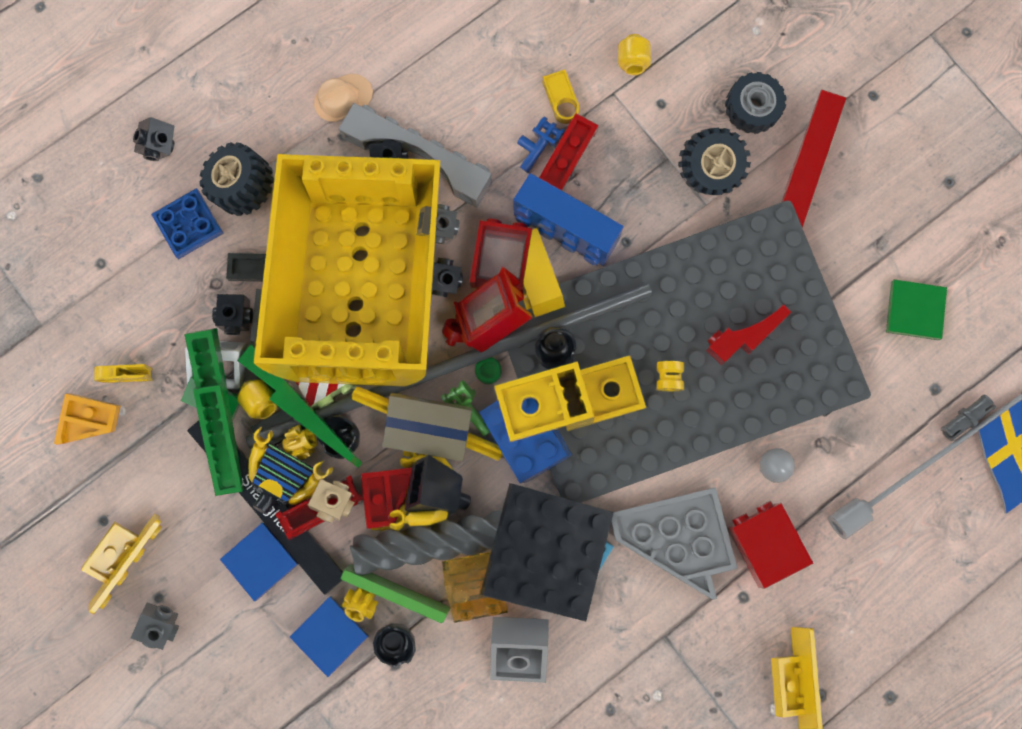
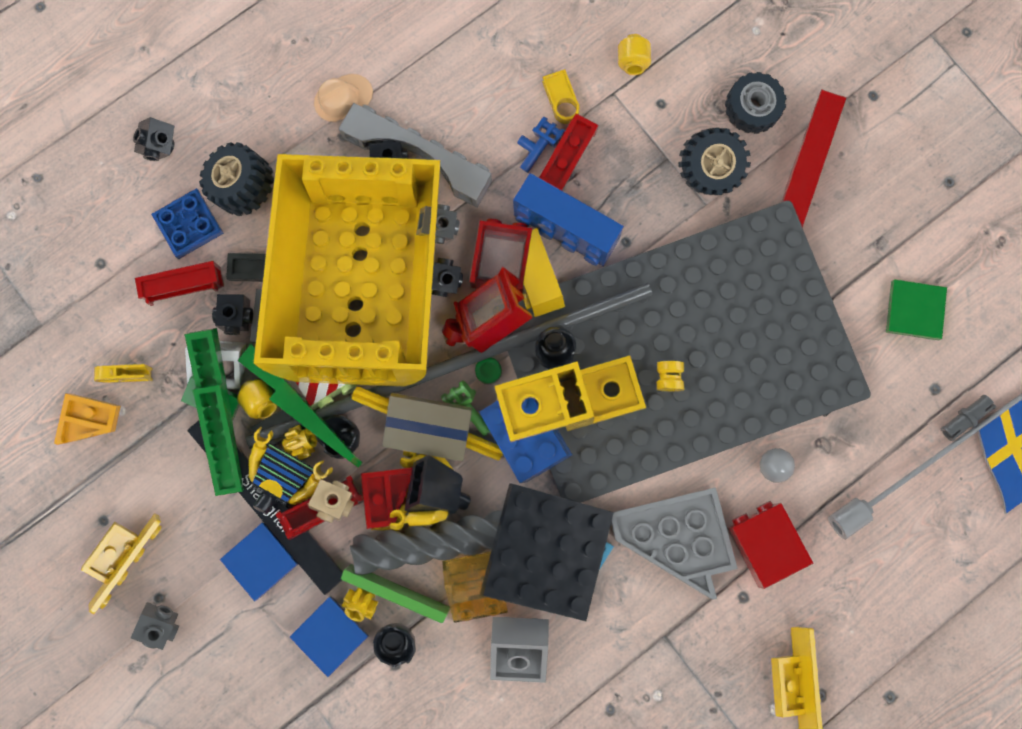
red slope [706,304,791,366] -> none
none -> red container [135,261,224,306]

